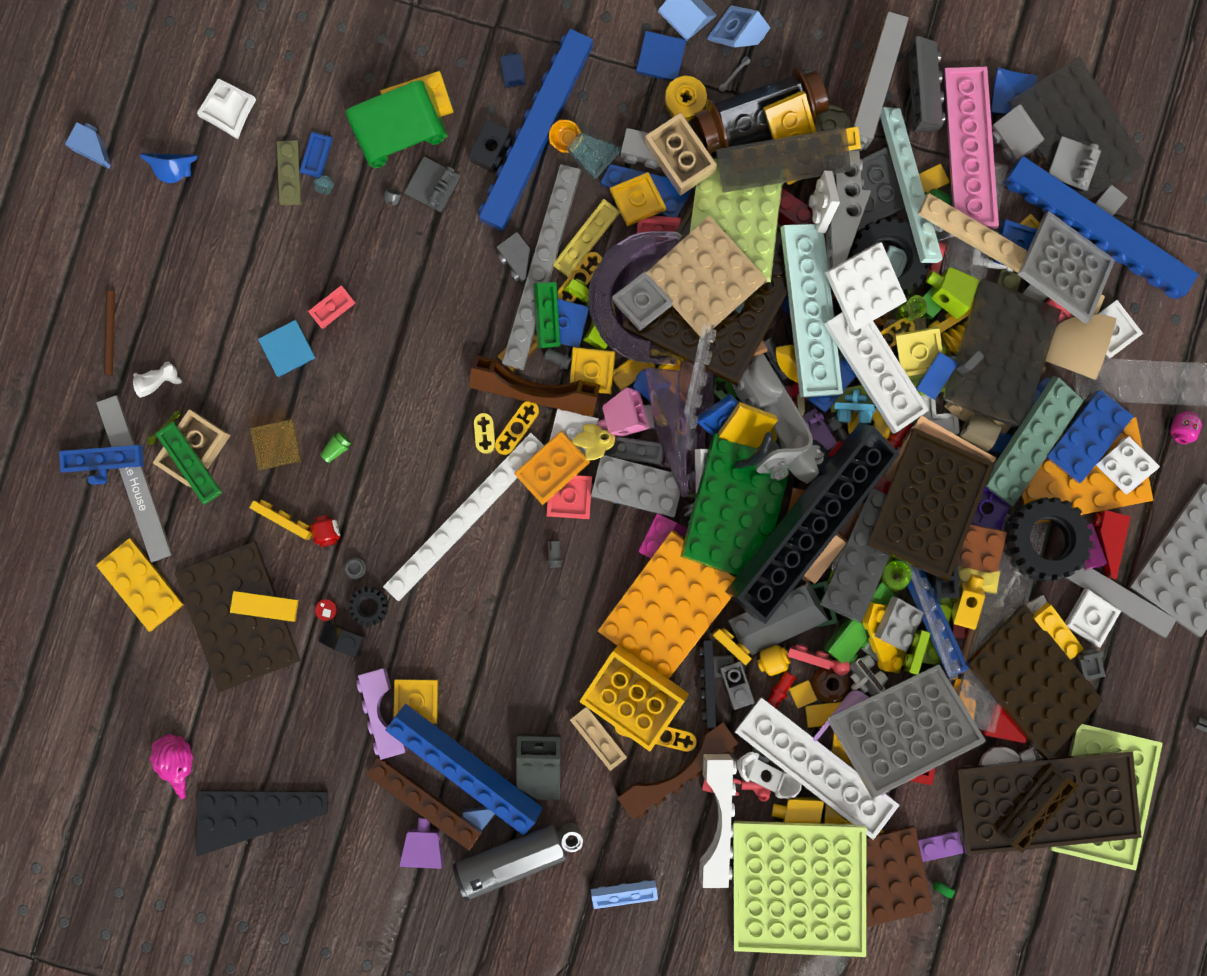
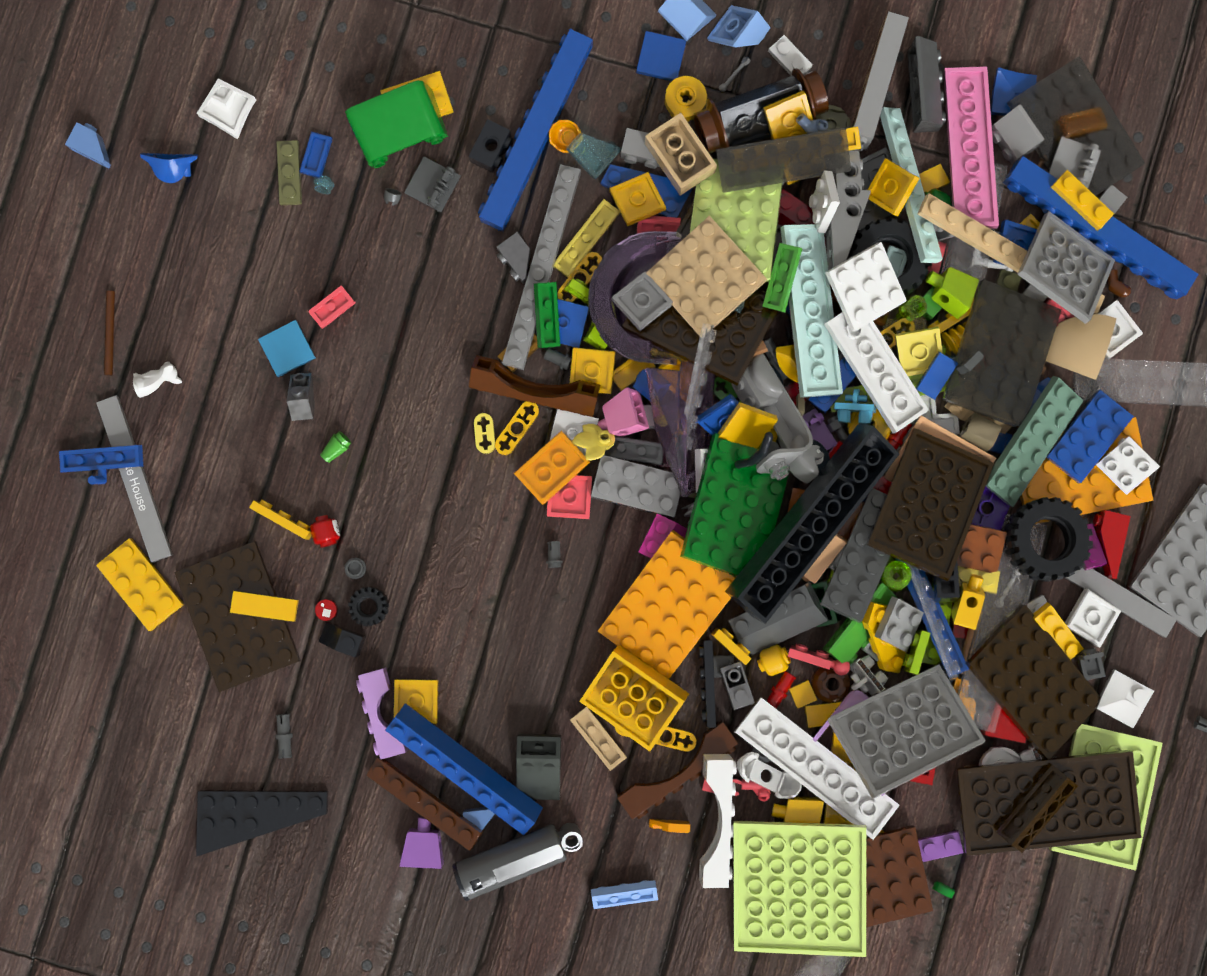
clear neon green hinge [147,410,181,445] -> none
dark pink hair [149,734,193,800] -> none
tan brick [153,409,231,487] -> none
green tile [155,421,223,505] -> none
clear yellow plate [250,420,302,471] -> none
white plate [383,433,544,601] -> none
dark blue brick [500,52,526,88] -> none
dark pink head [1170,411,1202,444] -> none
none -> dark grey pin [275,714,293,759]
none -> flat silver slope [287,373,315,421]
none -> light orange tile [649,819,690,833]
none -> bright green plate [762,243,802,312]
none -> white plate [768,35,812,76]
none -> sand blue arm [796,114,828,135]
none -> yellow plate [868,158,920,217]
none -> yellow plate [1051,170,1114,231]
none -> clear orange tile [1058,107,1108,138]
none -> white plate [1096,669,1154,728]
none -> reddish brown arm [1107,270,1131,298]

